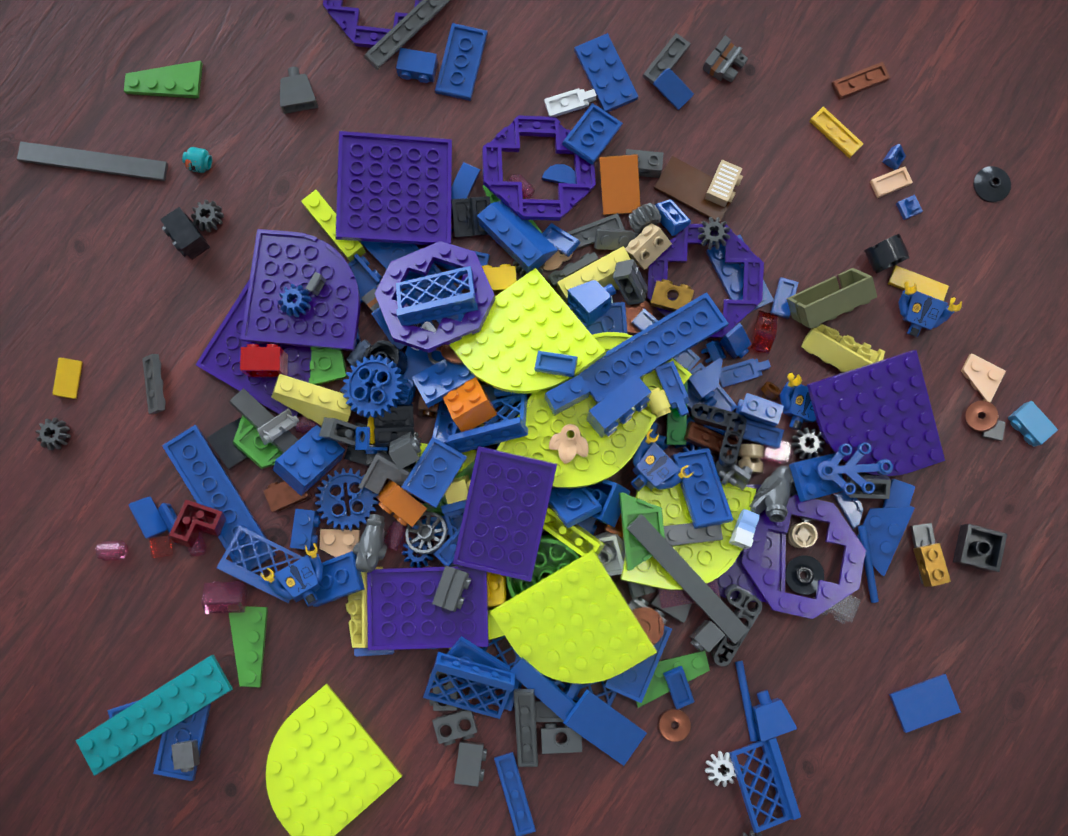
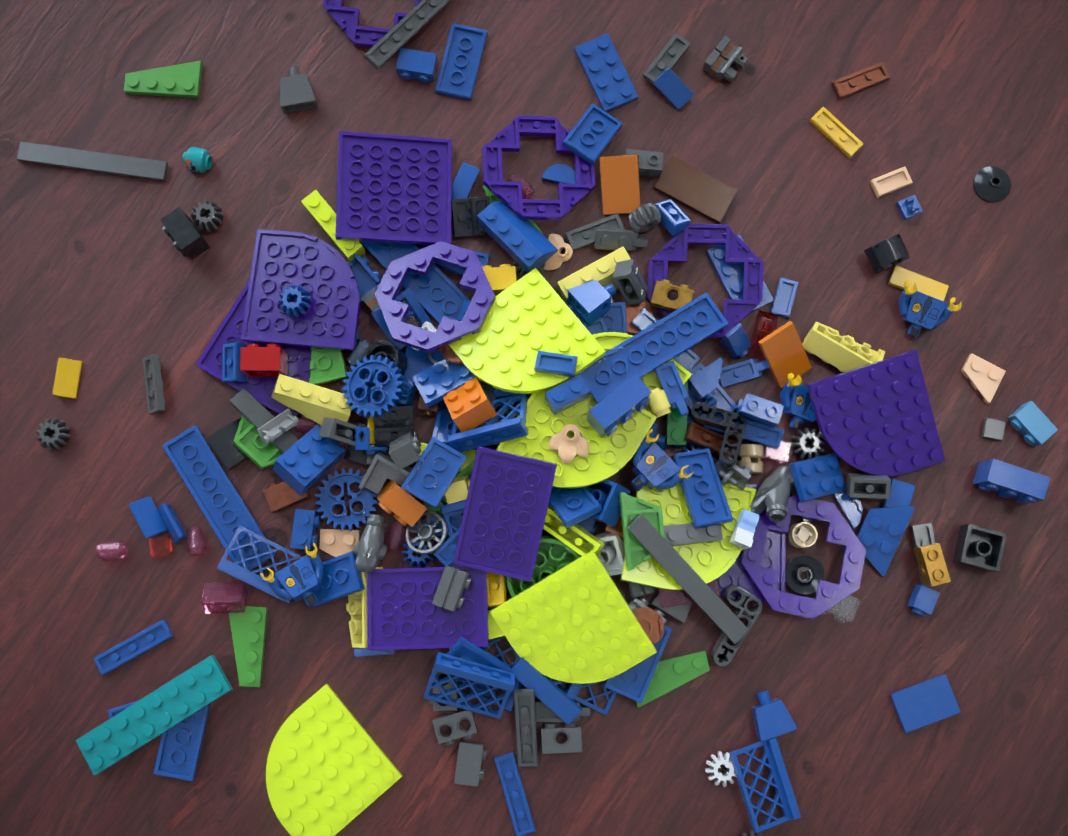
dark red brick [169,500,227,548] -> none
flat silver brick [171,739,200,772] -> none
dark grey tile [306,272,326,296] -> none
blue fence [396,266,478,326] -> none
blue tile [542,223,580,257] -> none
white hinge [544,88,596,117] -> none
dark grey hinge [548,252,598,287] -> none
blue tile [563,690,647,766] -> none
tan brick [625,223,672,270] -> none
copper piece [658,709,691,742] -> none
blue tile [663,666,694,709] -> none
dark grey brick [689,620,725,652] -> none
dark grey gear [698,217,730,250] -> none
blue tile [701,341,726,363] -> none
tan brick [704,160,743,207] -> none
blue bar [735,661,758,741] -> none
reddish brown tile [761,381,781,400] -> none
olive piece [786,268,877,328] -> none
blue plant [817,442,893,495] -> none
blue bar [858,525,879,603] -> none
blue slope [882,144,906,170] -> none
copper piece [966,401,999,432] -> none
none -> blue tile [93,619,174,676]
none -> blue slope [222,342,247,383]
none -> orange tile [758,321,812,388]
none -> blue brick [907,585,940,616]
none -> brick [973,459,1050,505]

